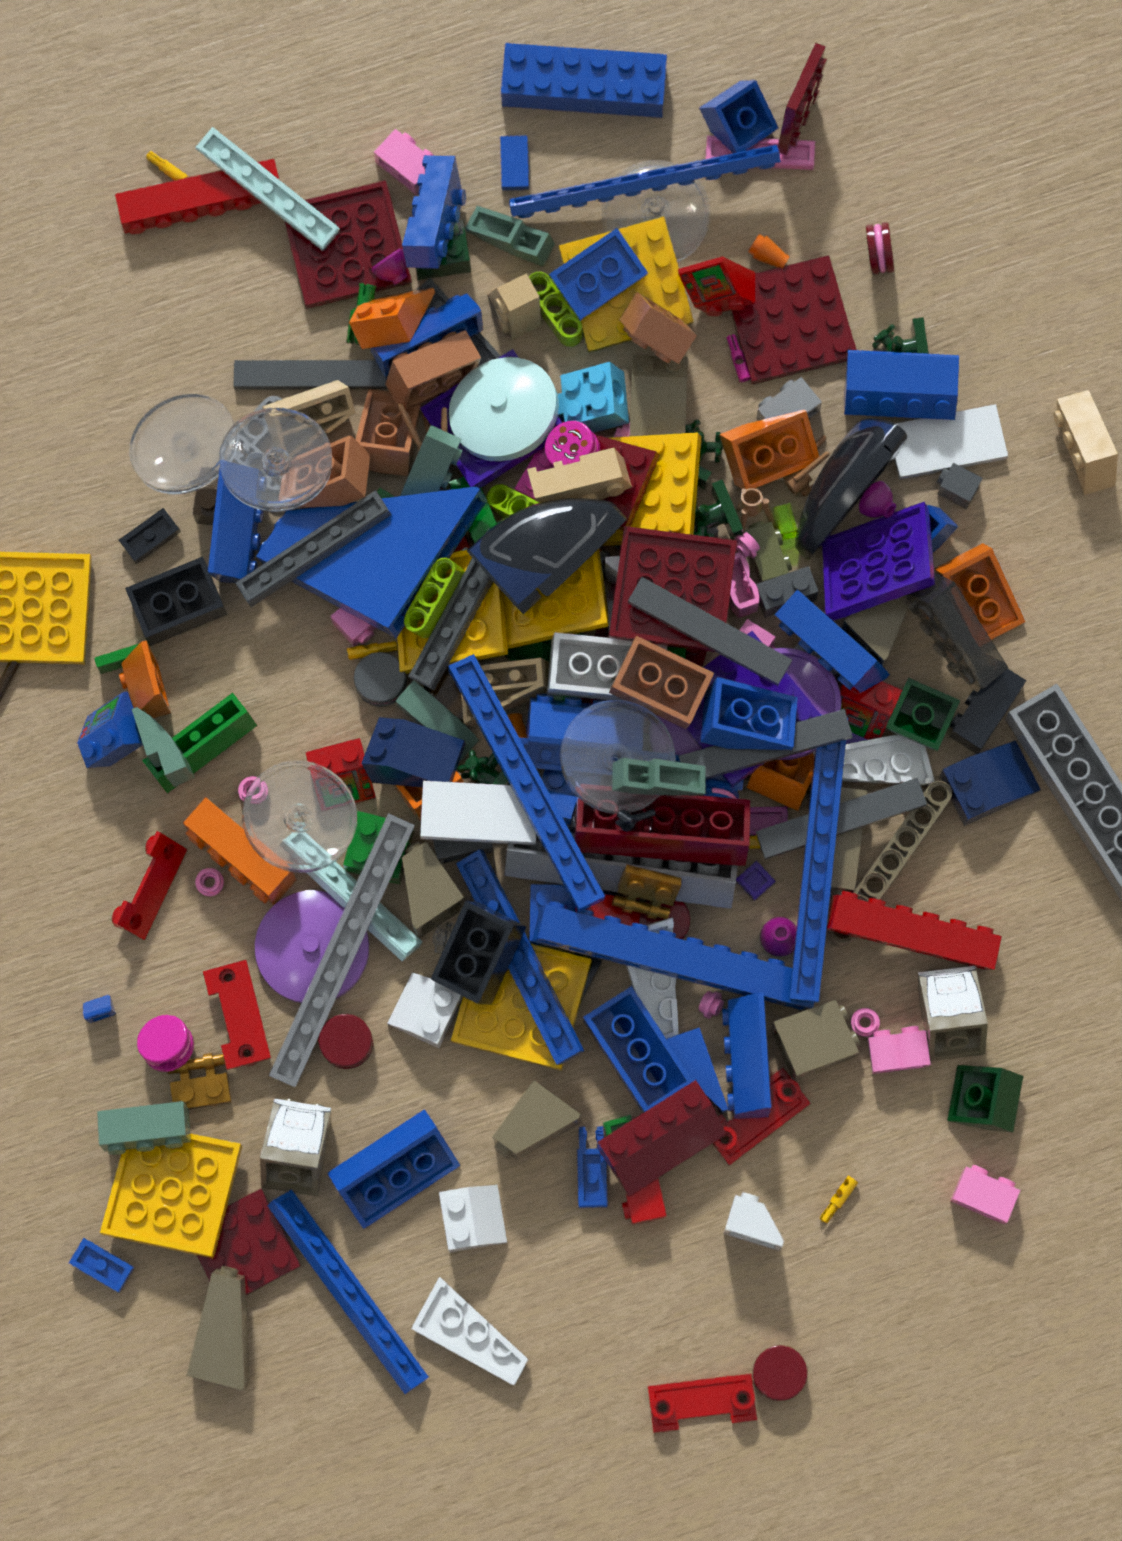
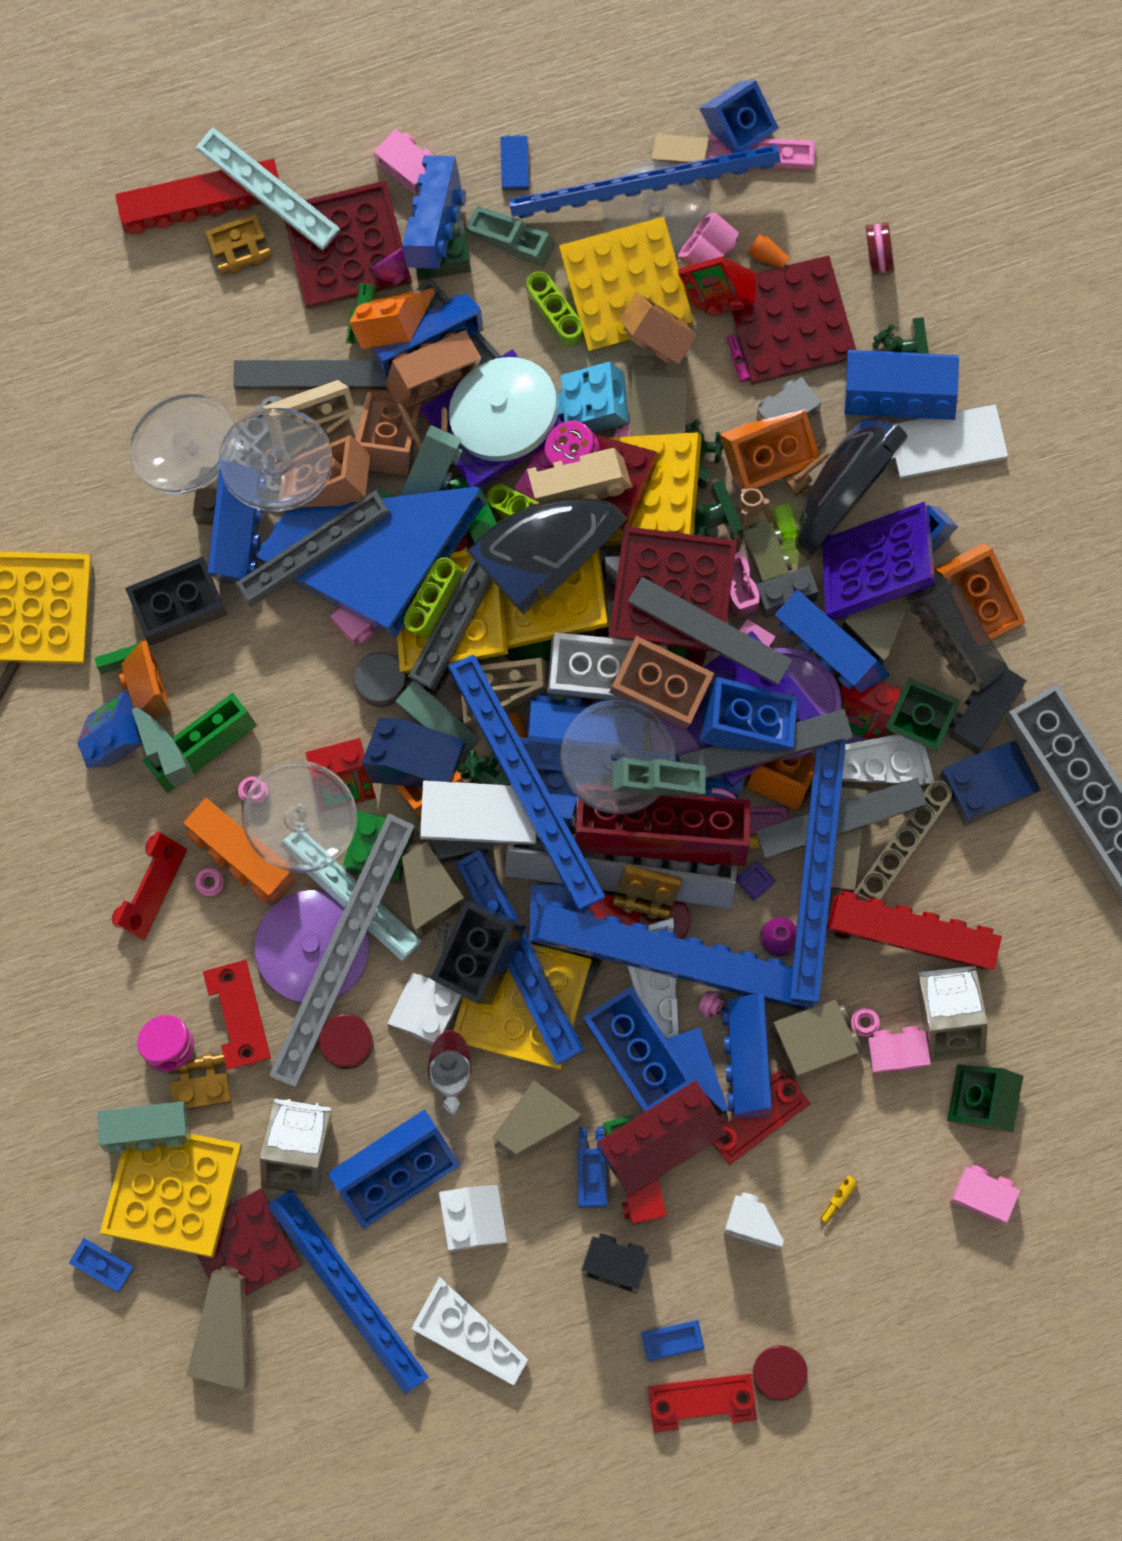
blue slope [83,995,116,1024] -> none
black plate [119,508,181,564] -> none
yellow piece [146,151,189,181] -> none
yellow pin [347,641,398,660] -> none
tan wedge [487,273,541,340] -> none
blue brick [501,43,667,118] -> none
blue plate [549,228,648,321] -> none
black hand [615,809,656,832] -> none
bright pink plate [735,532,760,559] -> none
dark red plate [778,43,827,156] -> none
magenta brick [859,481,897,518] -> none
dark grey brick [936,463,983,509] -> none
tan wedge [1053,390,1118,495] -> none
none -> pearl gold plate [205,214,272,275]
none -> light grey hair [428,1030,472,1116]
none -> black brick [581,1233,649,1294]
none -> blue tile [641,1320,705,1362]
none -> tan tile [652,134,710,165]
none -> bright pink brick [678,212,739,266]

